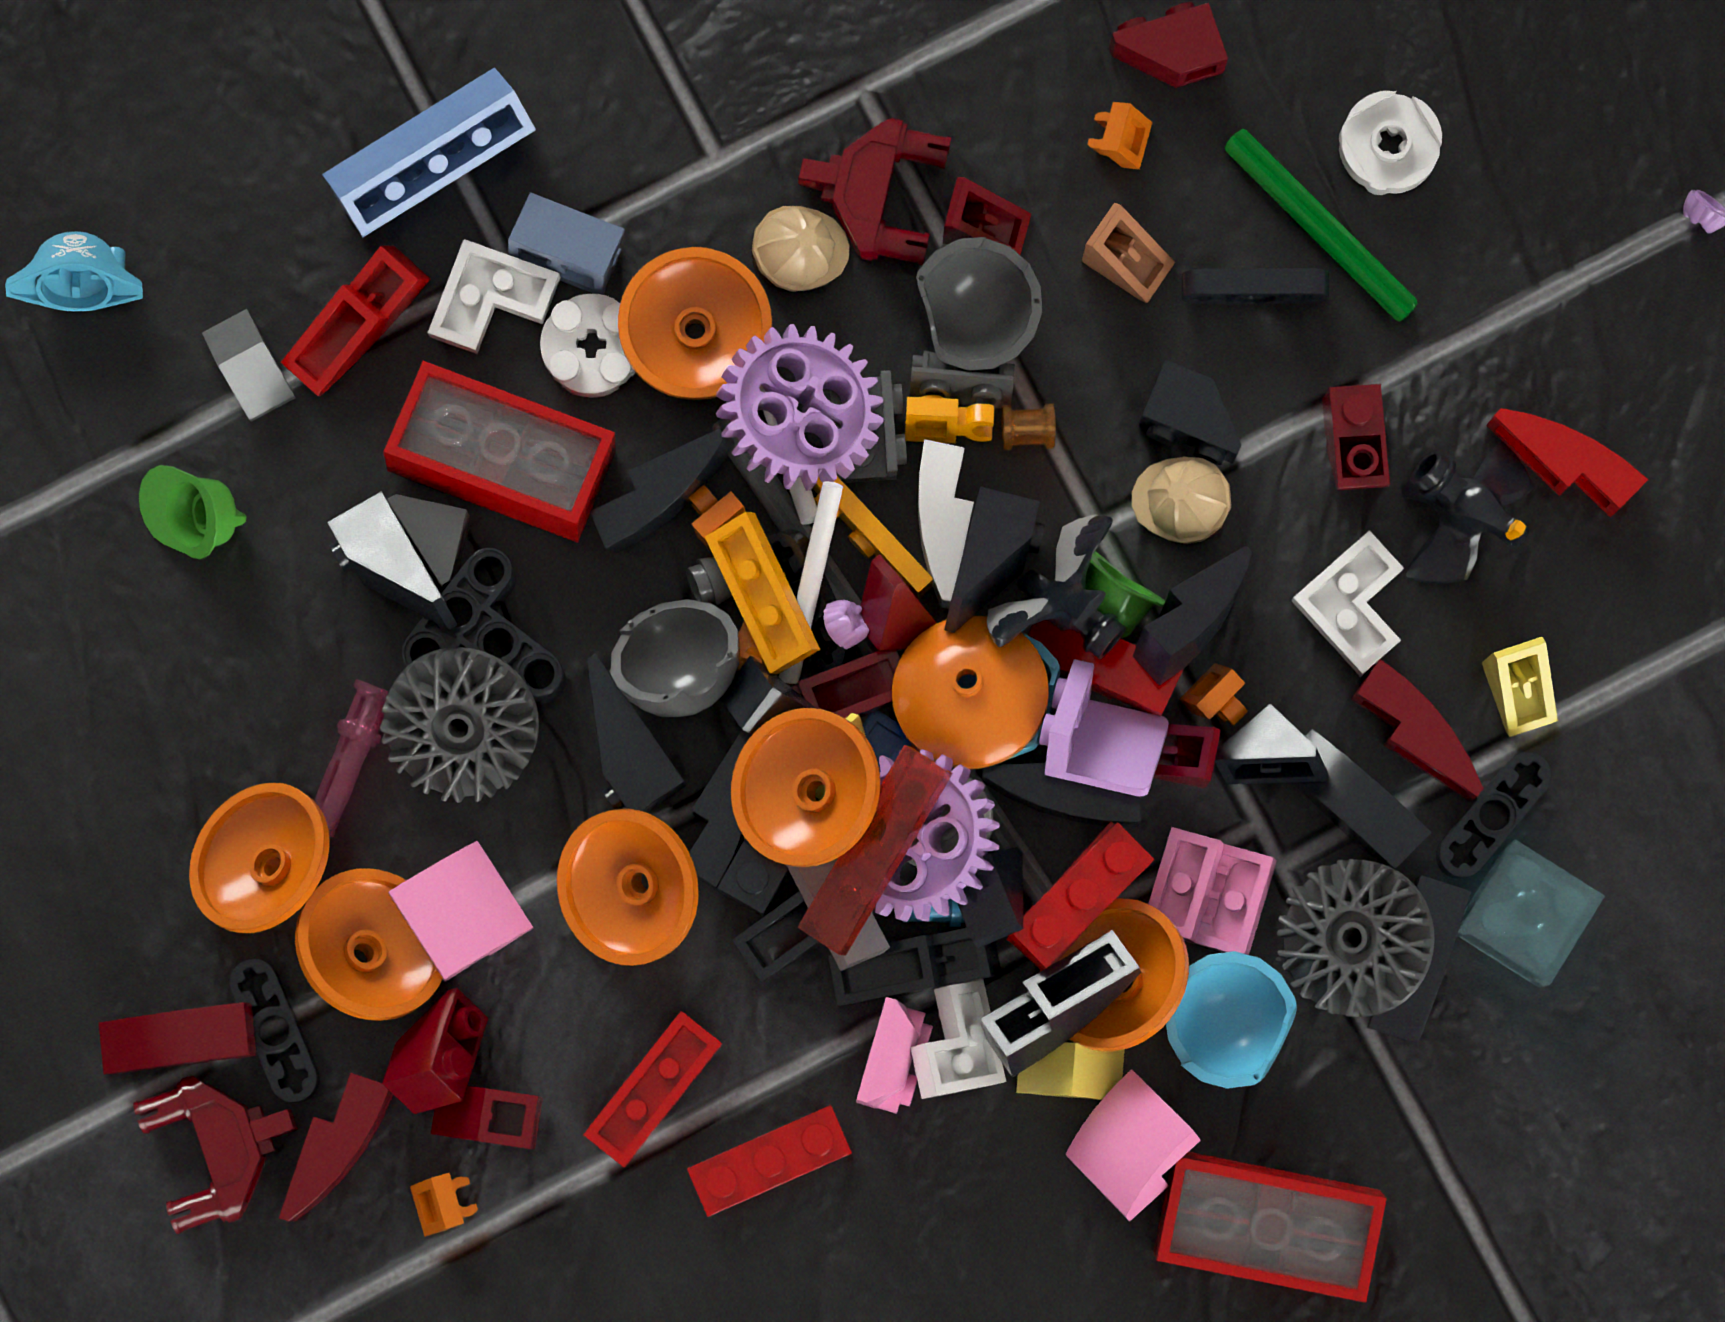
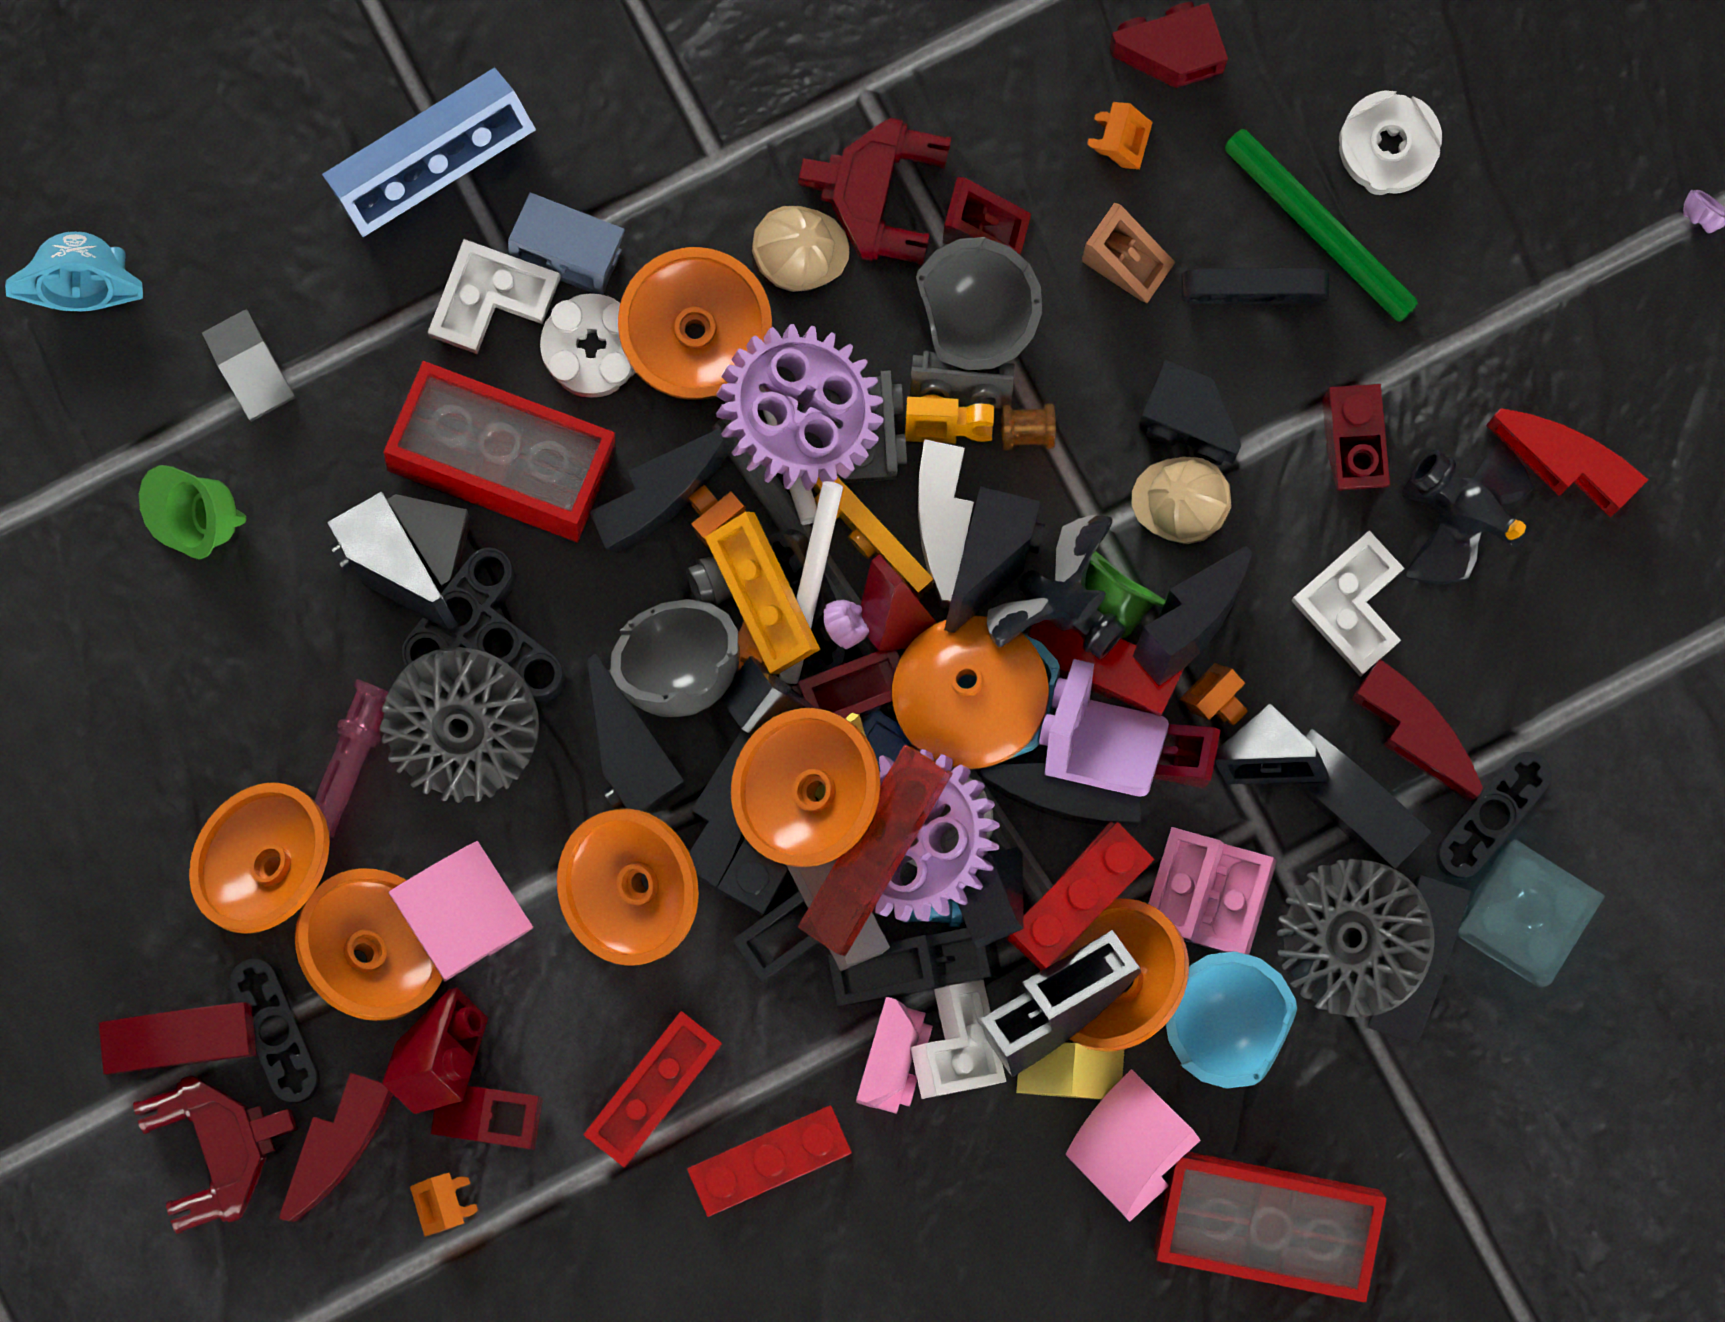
red slope [280,246,431,396] -> none
light yellow slope [1482,637,1558,737] -> none

